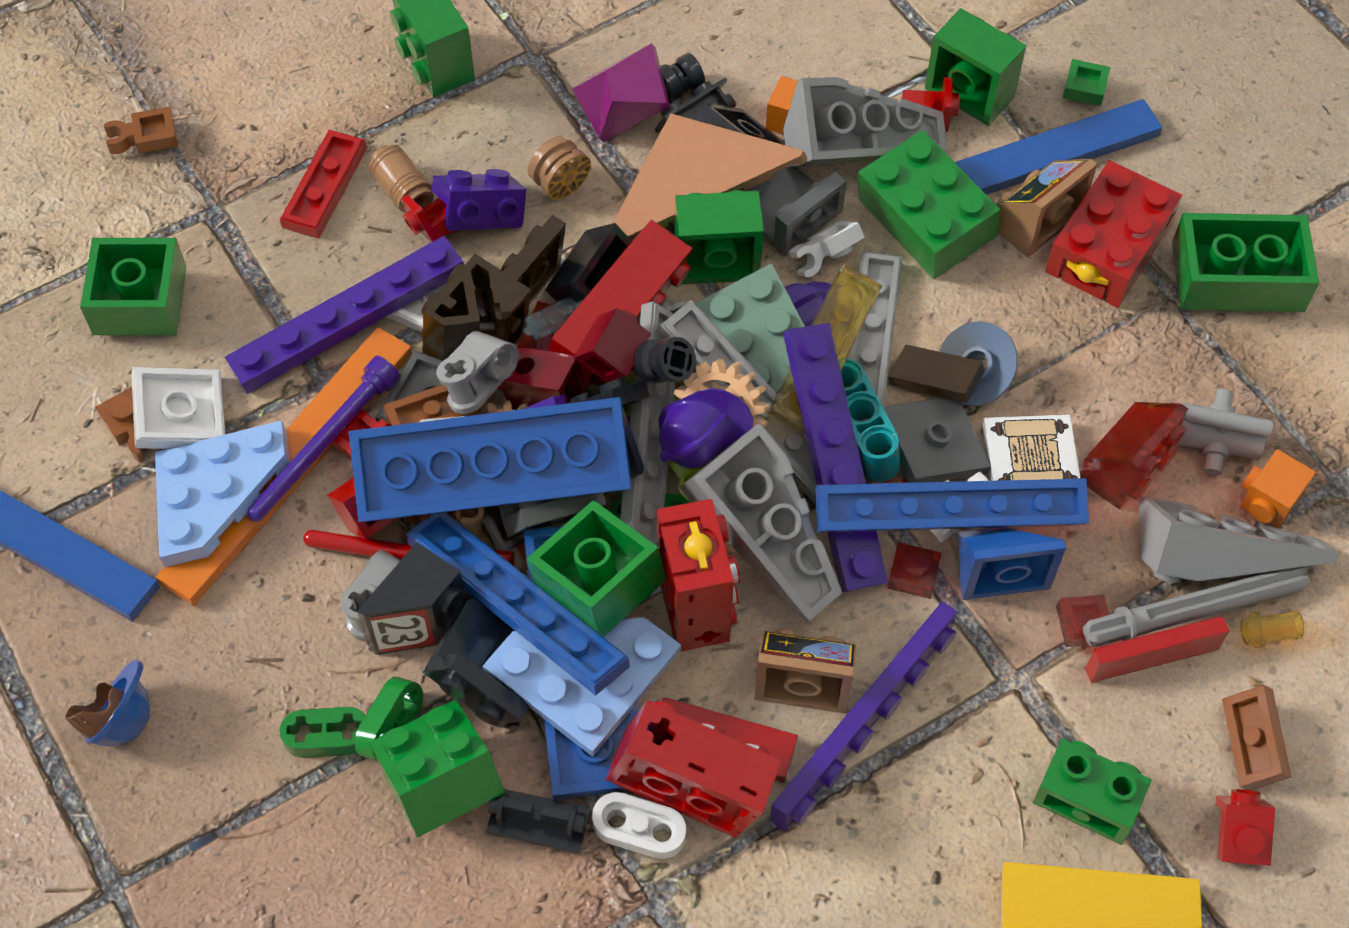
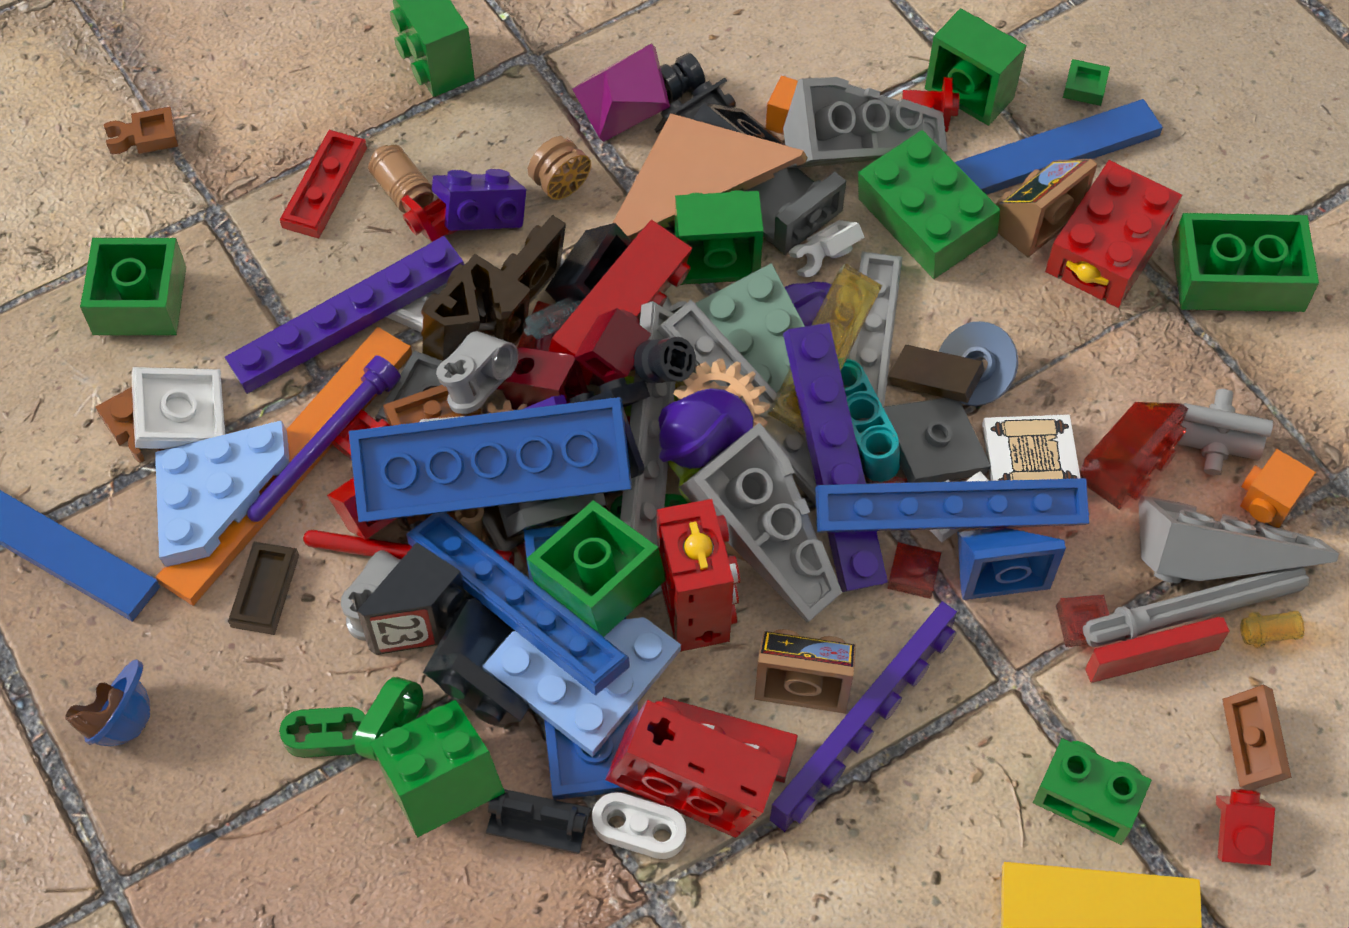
none -> dark brown tile [228,541,299,635]

